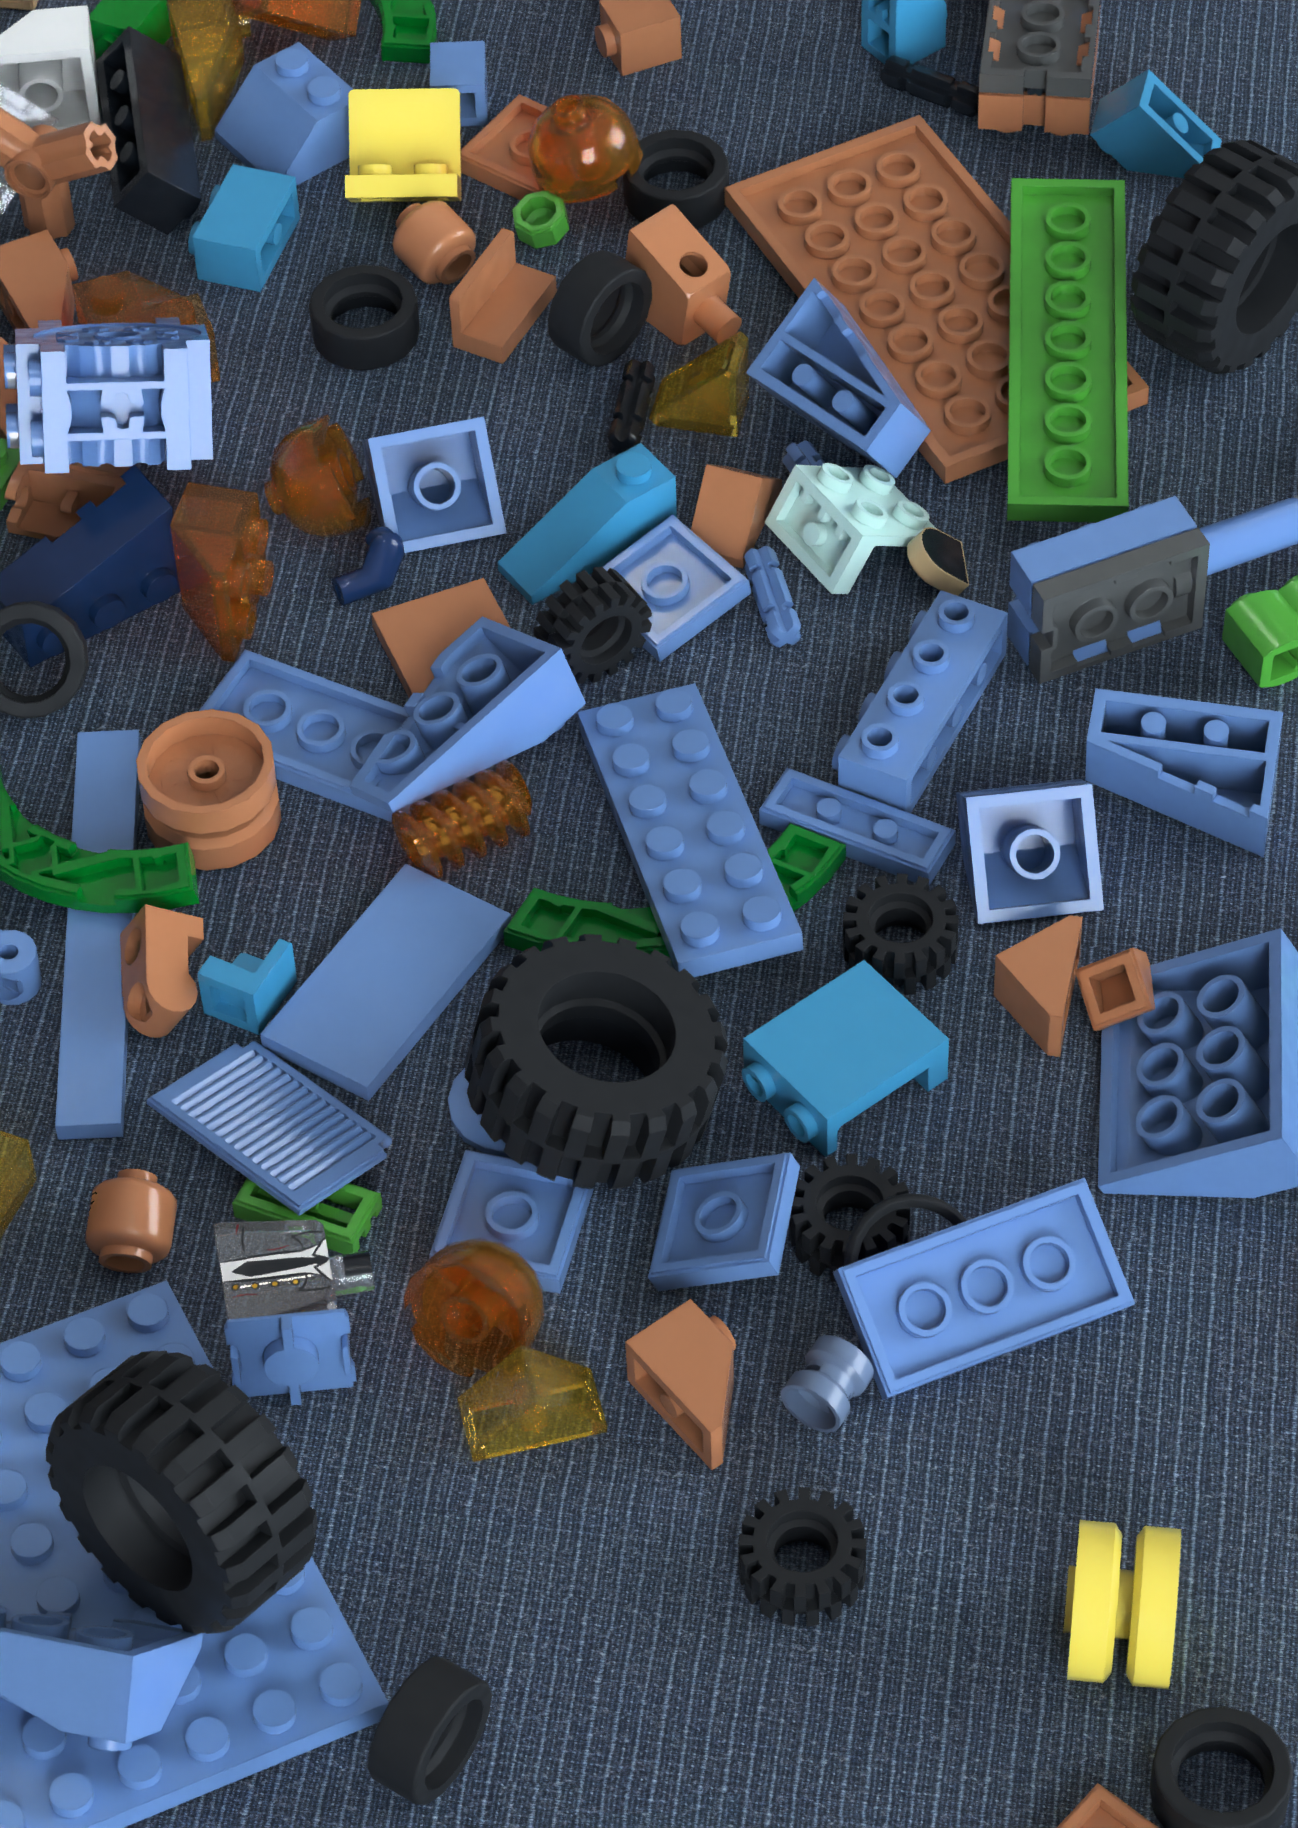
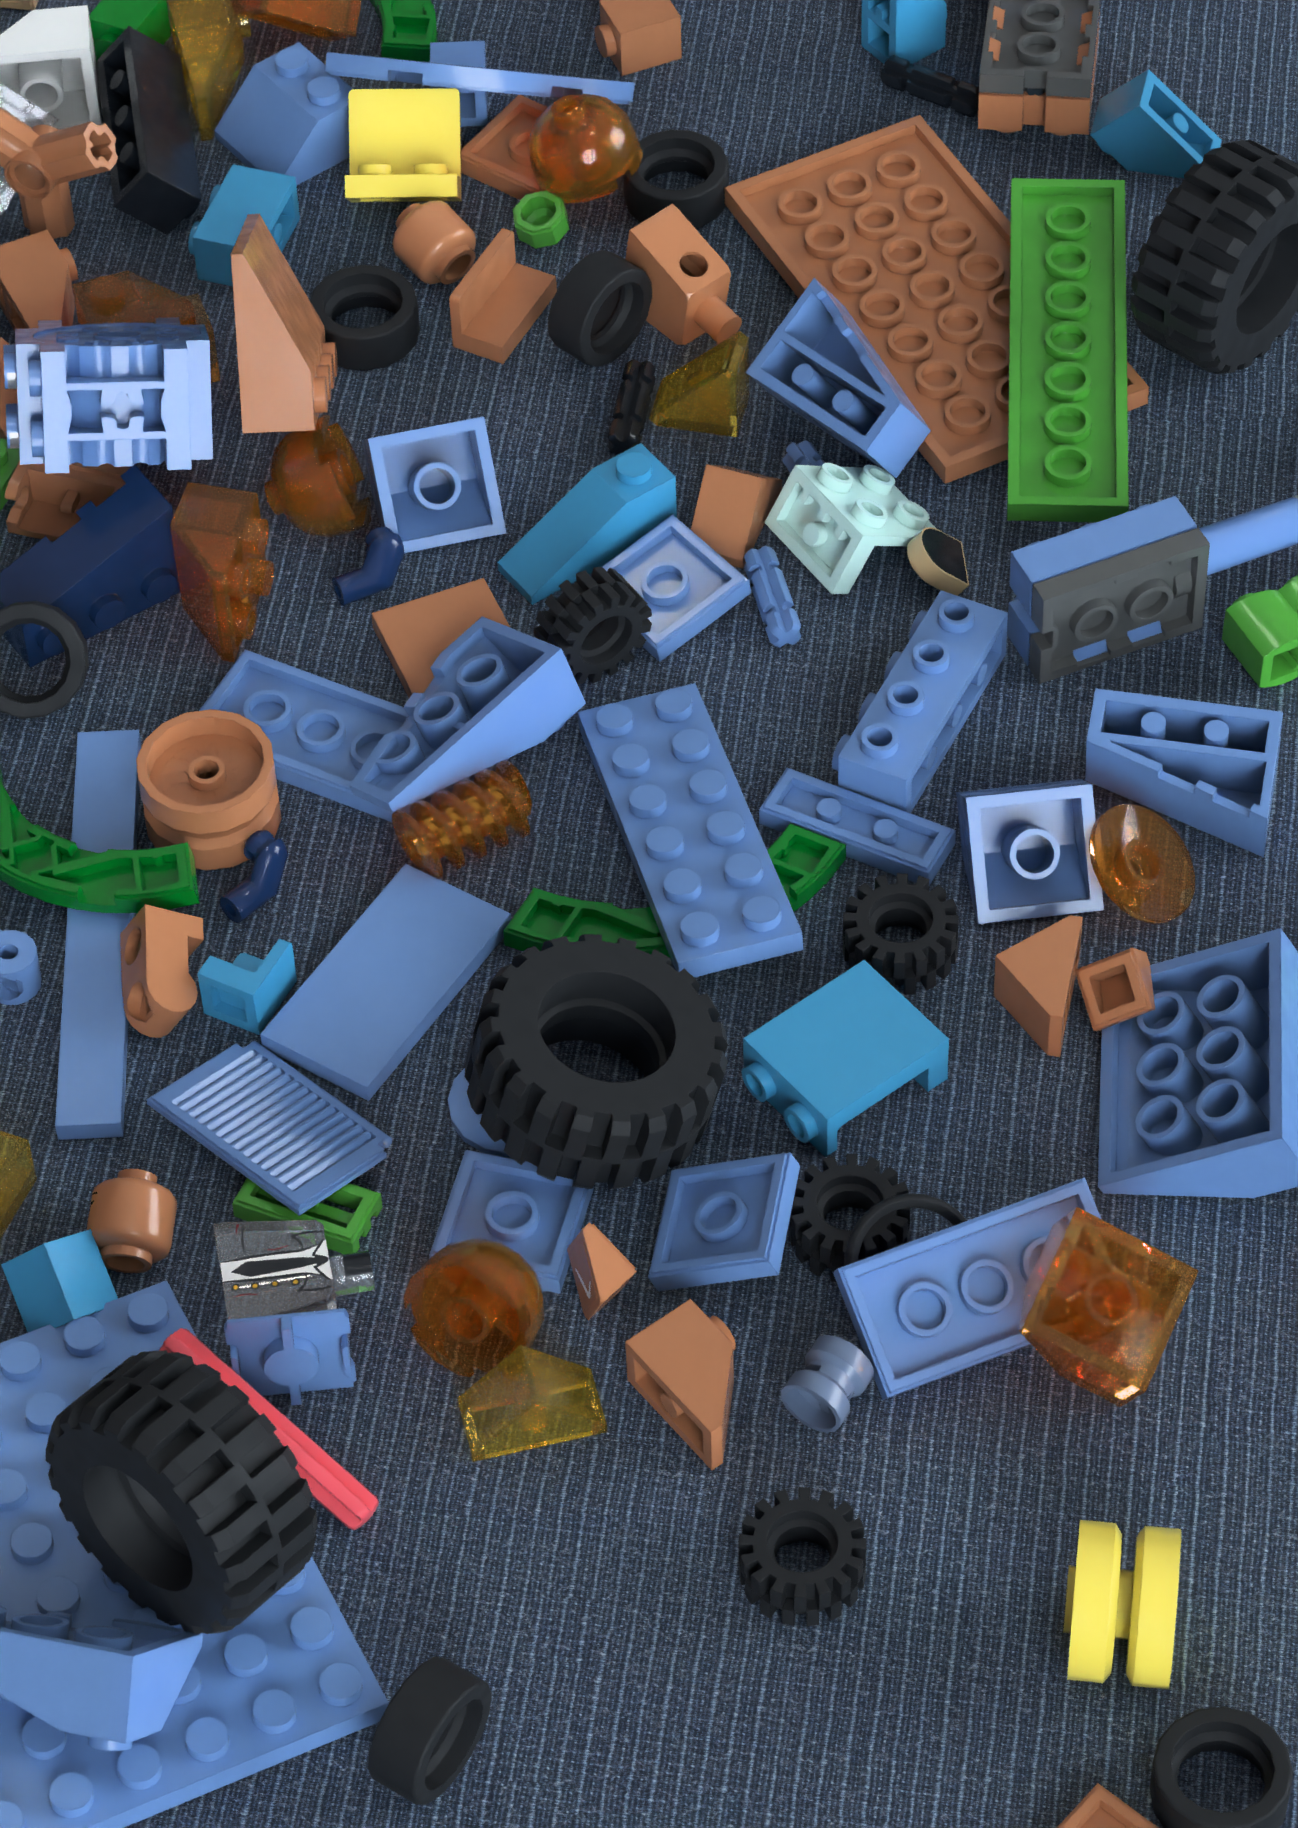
none -> dark azure panel [1,1229,118,1332]
none -> coral axle [159,1328,379,1530]
none -> dark blue arm [220,830,288,923]
none -> nougat slope [231,214,337,433]
none -> medium blue tile [325,52,634,104]
none -> nougat slope [567,1223,637,1321]
none -> clear orange slope [1019,1207,1199,1407]
none -> clear orange dish [1089,804,1195,924]

